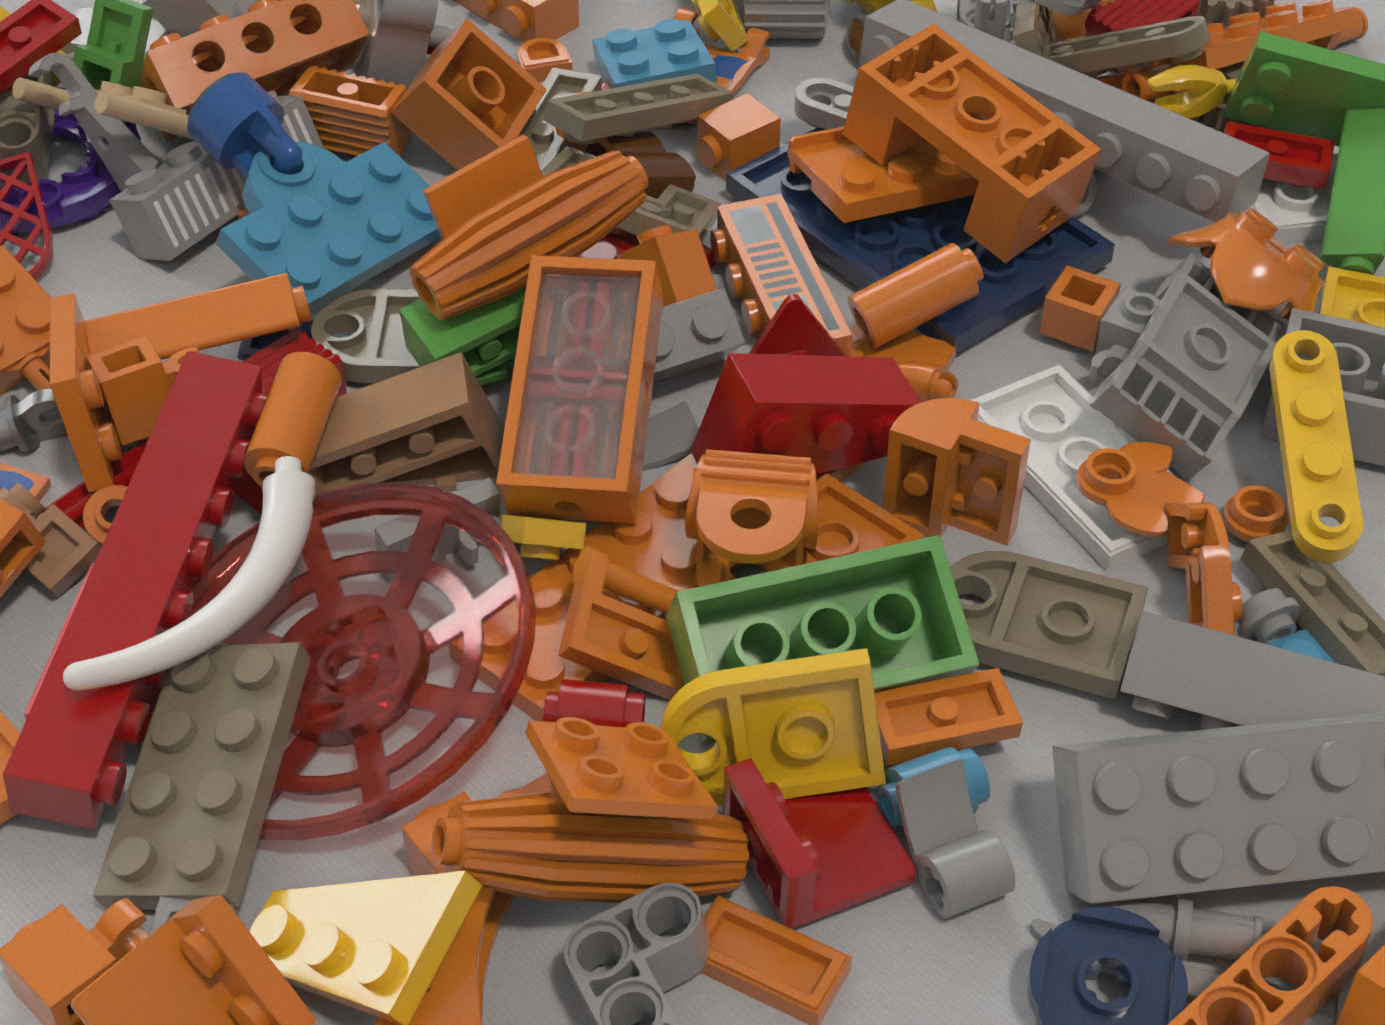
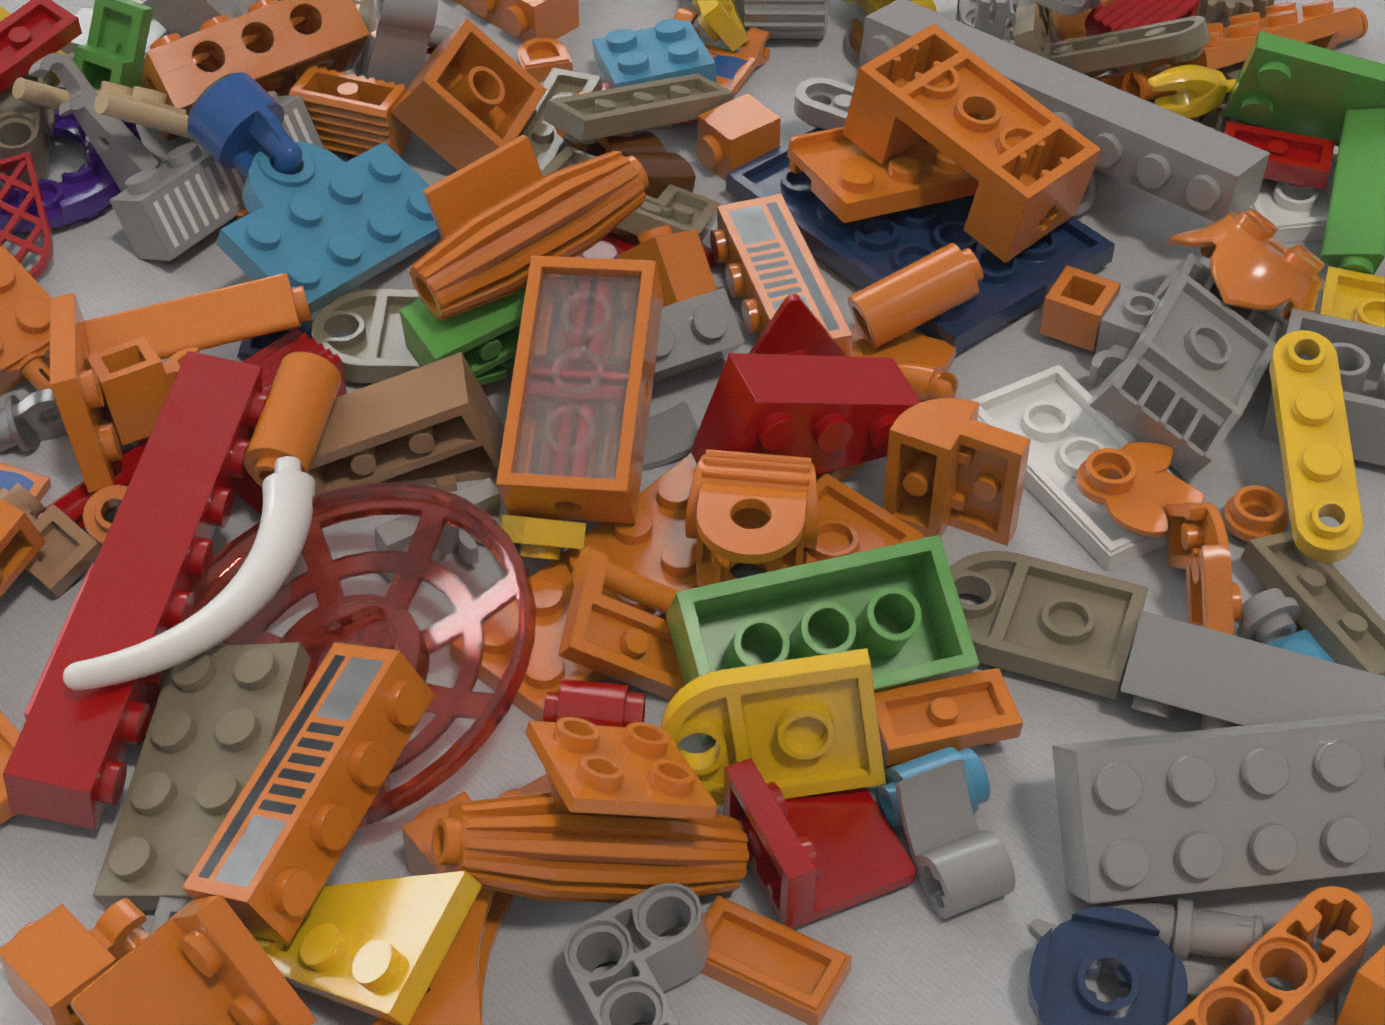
none -> orange brick [182,642,435,944]

